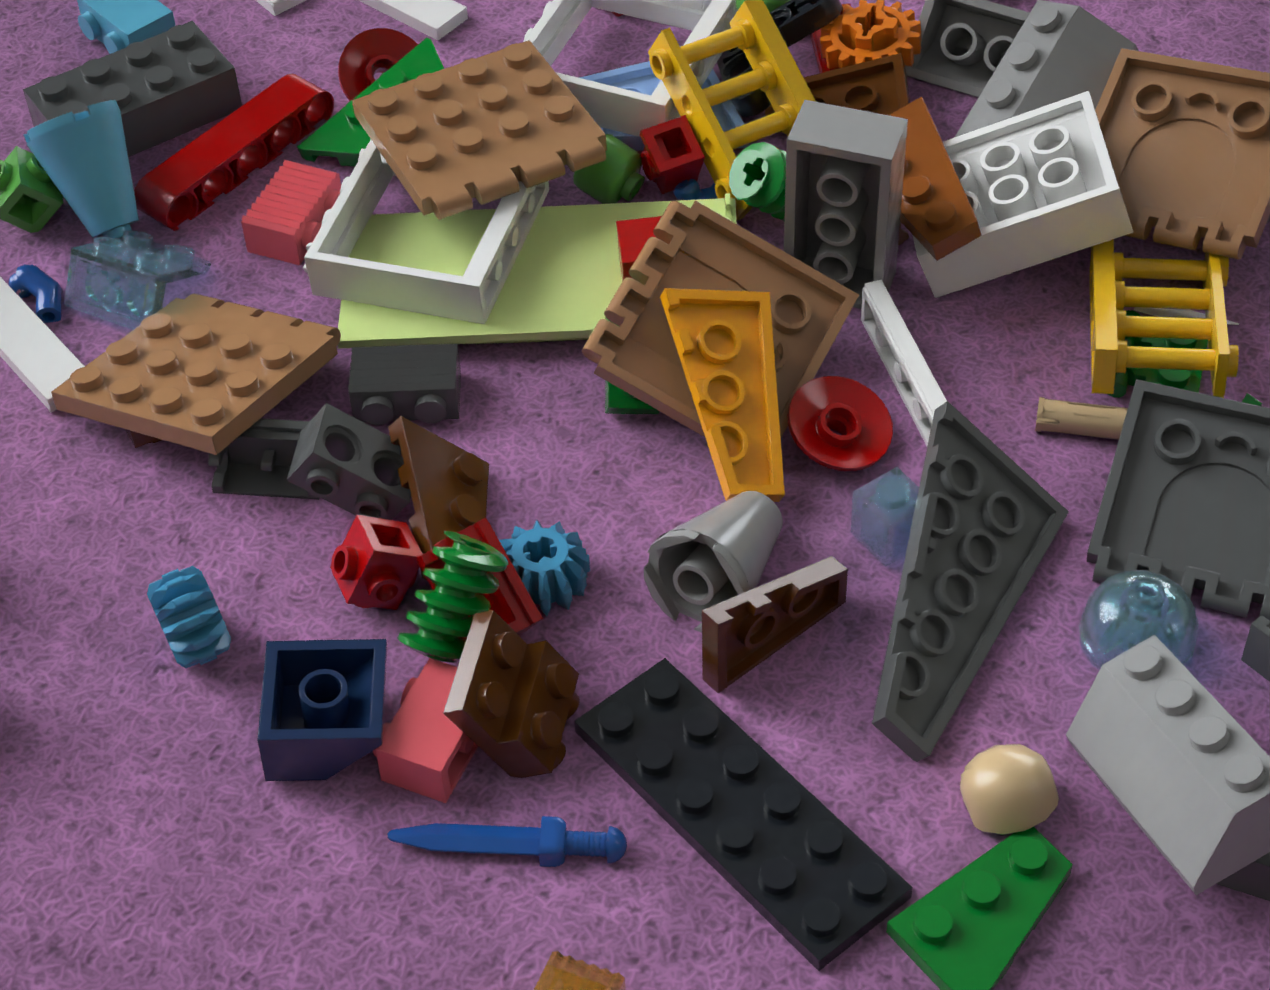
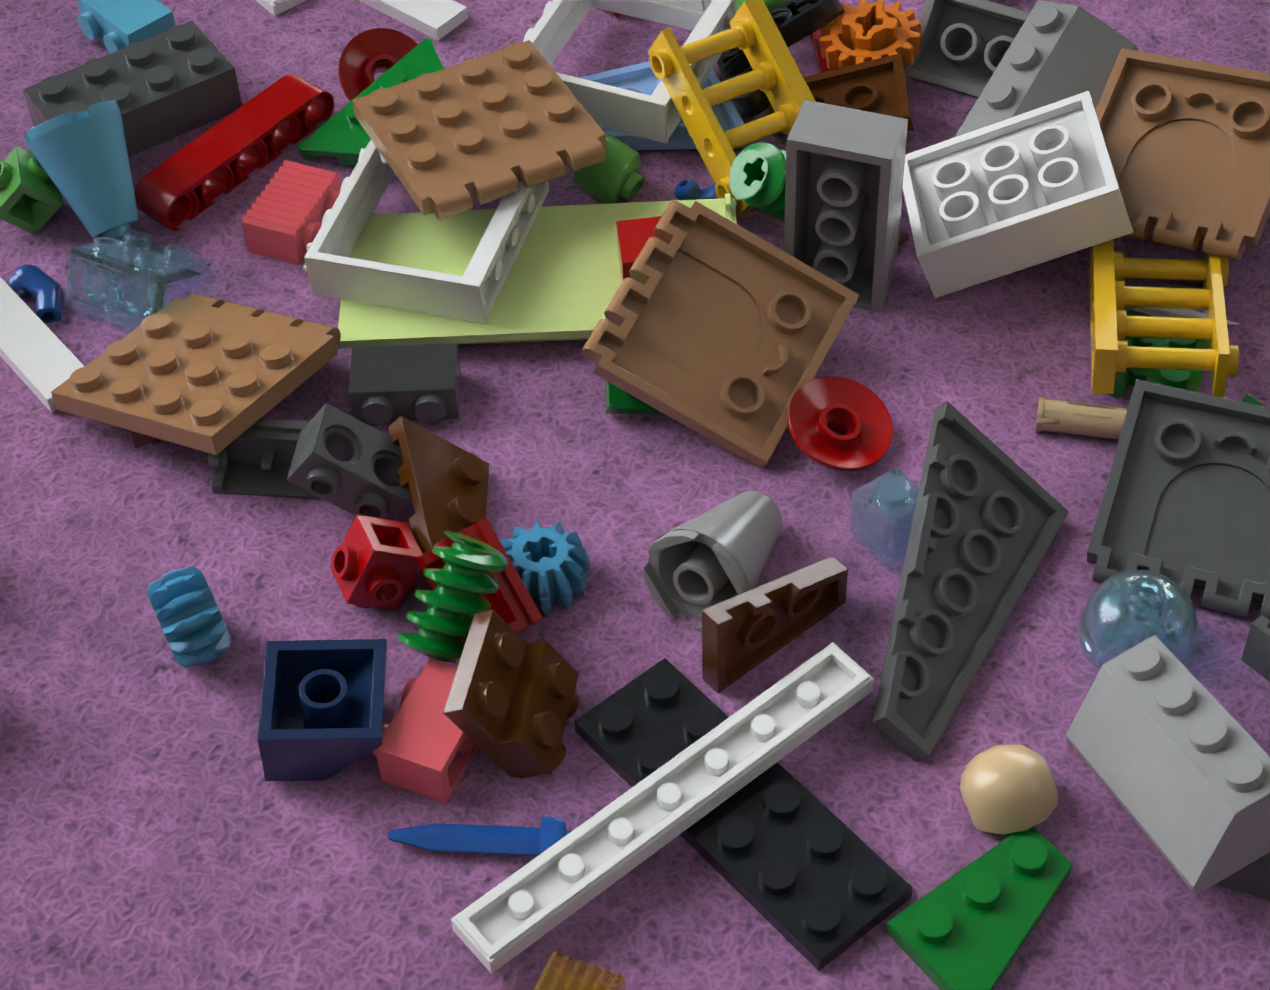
red brick [639,115,705,194] -> none
light orange wing [660,288,785,502] -> none
white tile [861,280,947,446] -> none
dark orange wing [888,97,982,261] -> none
none -> white tile [451,642,874,974]

